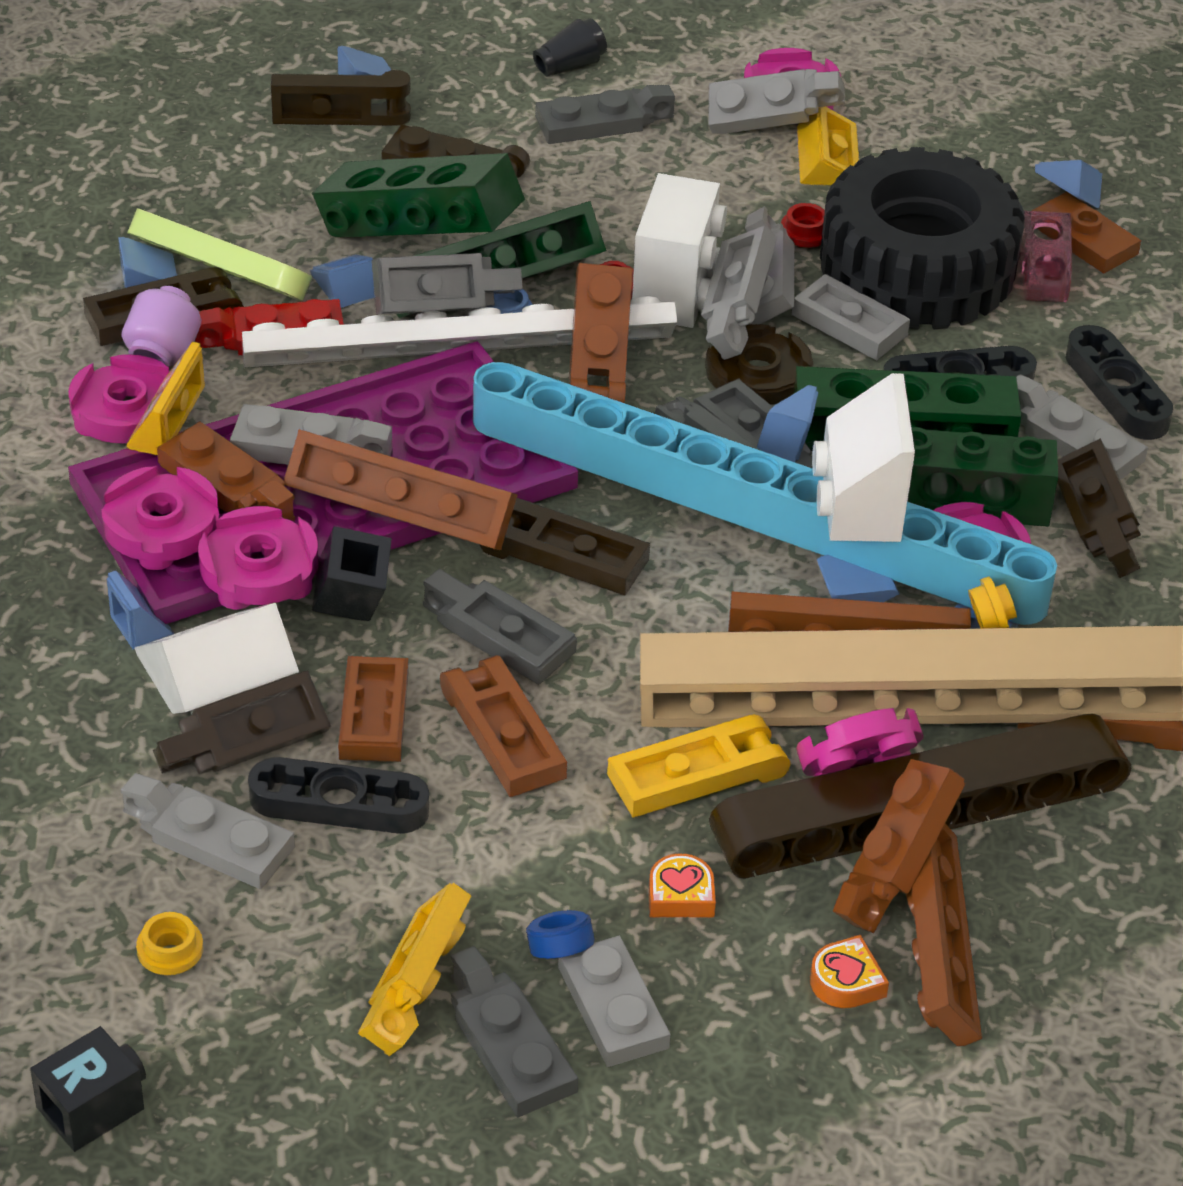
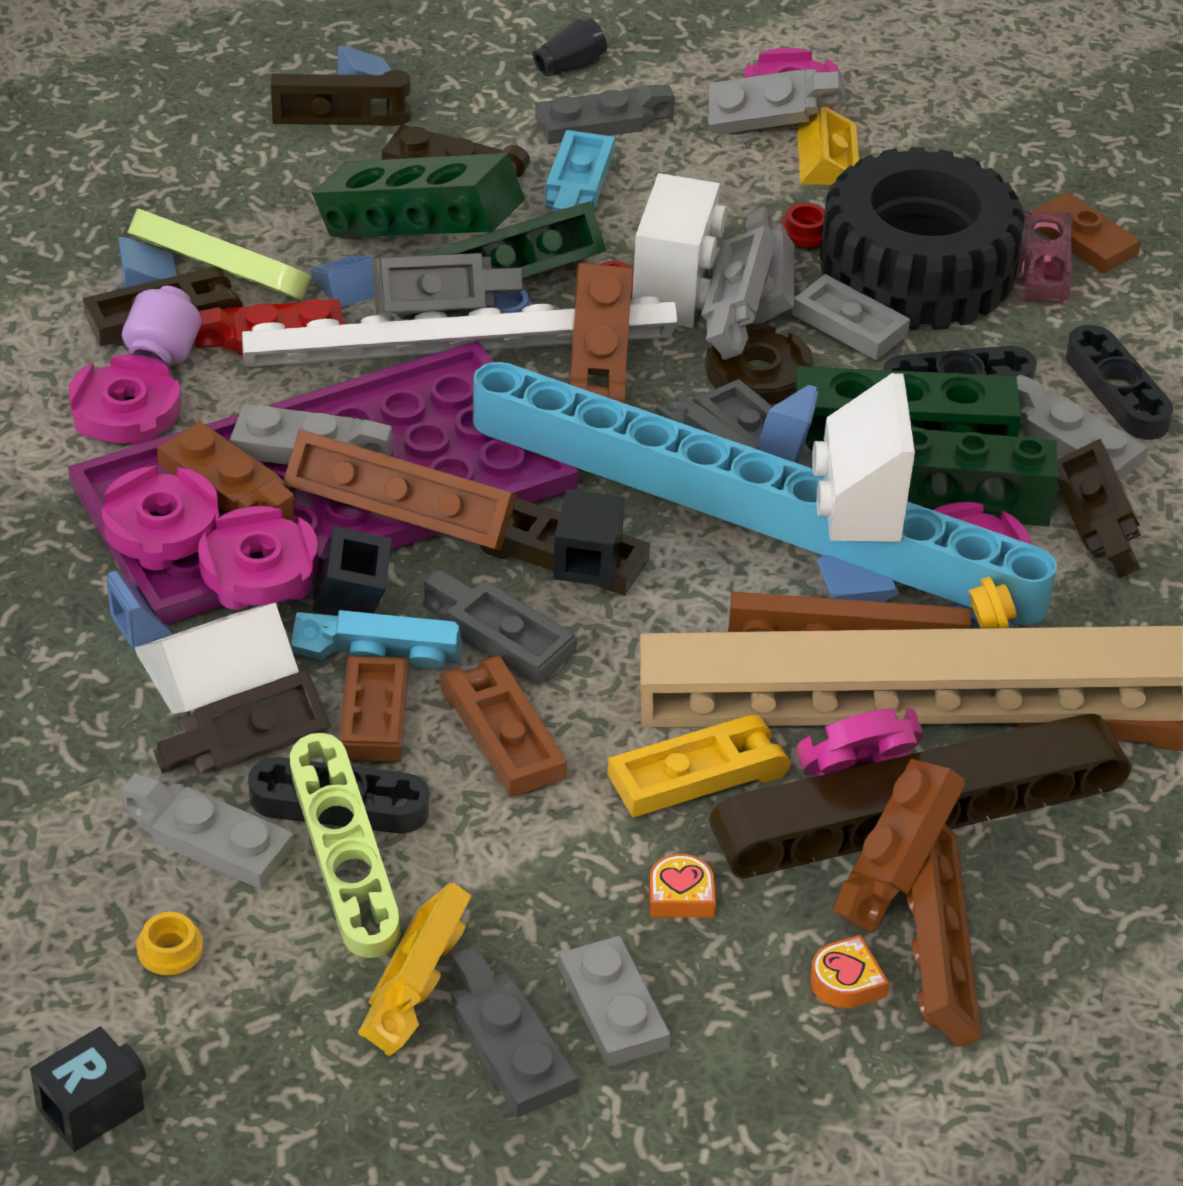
yellow slope [127,342,205,455] -> none
blue tile [526,910,595,959] -> none
medium blue slope [1035,160,1102,209] -> none
none -> yellowish green beam [290,733,401,958]
none -> medium azure hinge [291,610,463,669]
none -> medium azure hinge [545,130,615,212]
none -> black brick [553,489,625,587]

